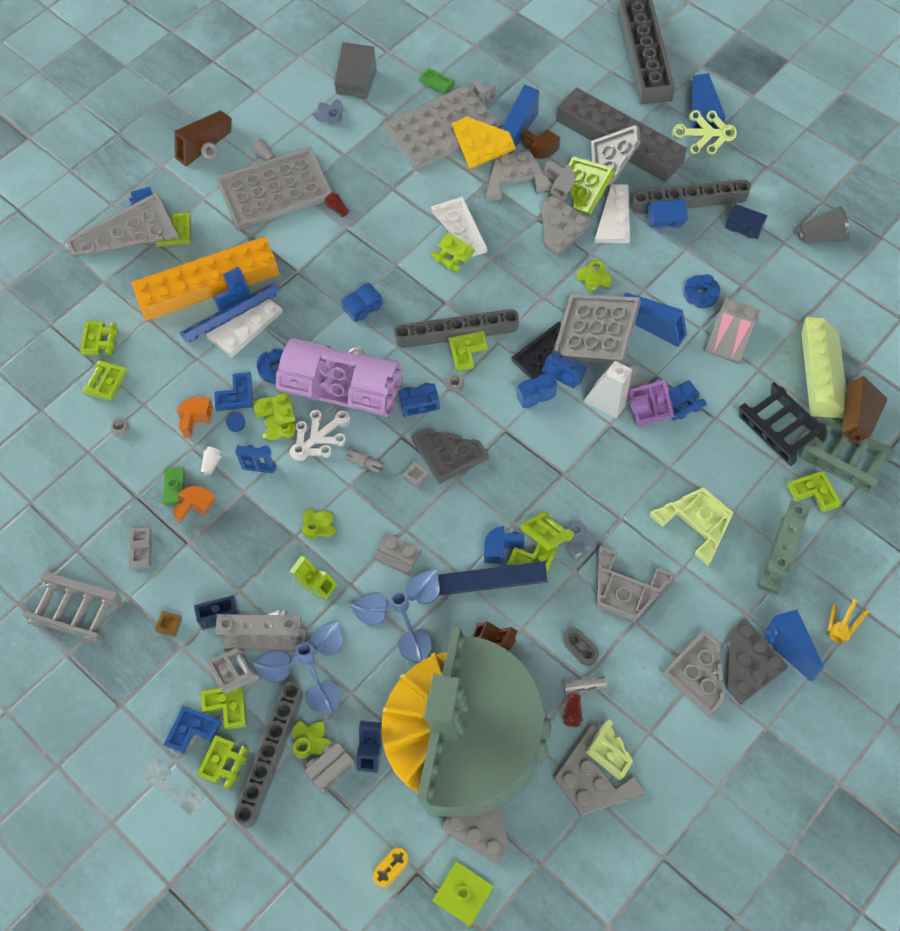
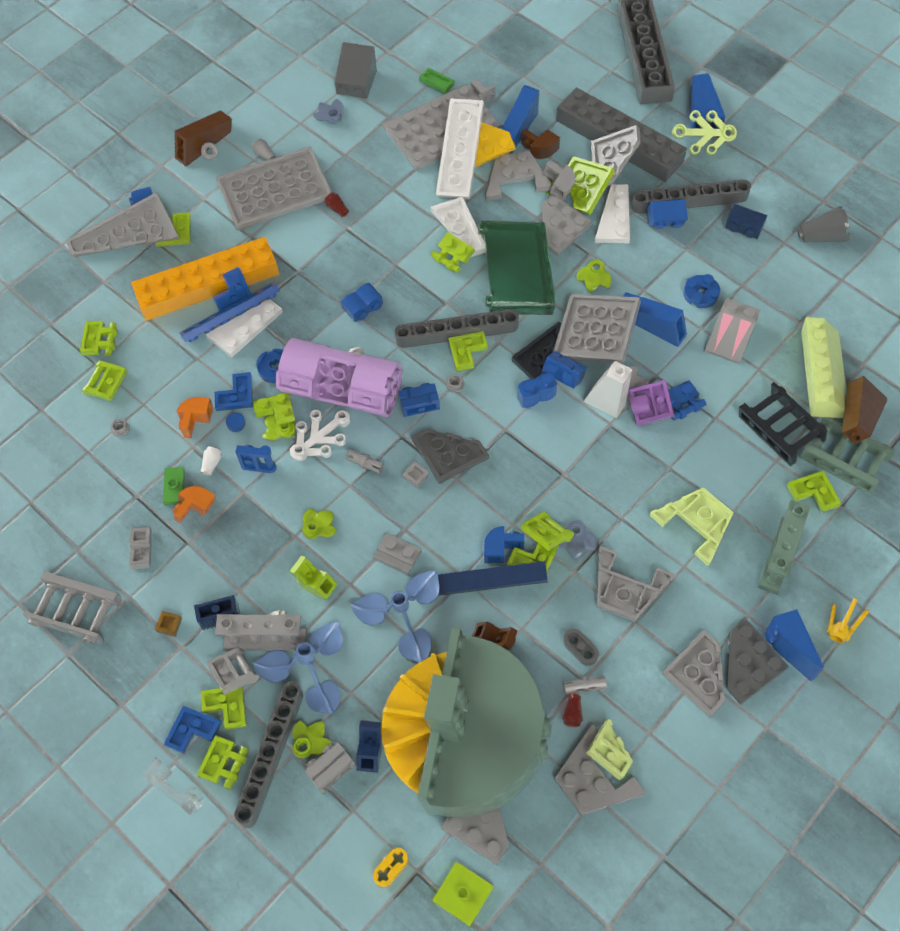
none -> white plate [436,98,484,199]
none -> clear green windscreen [478,221,555,315]

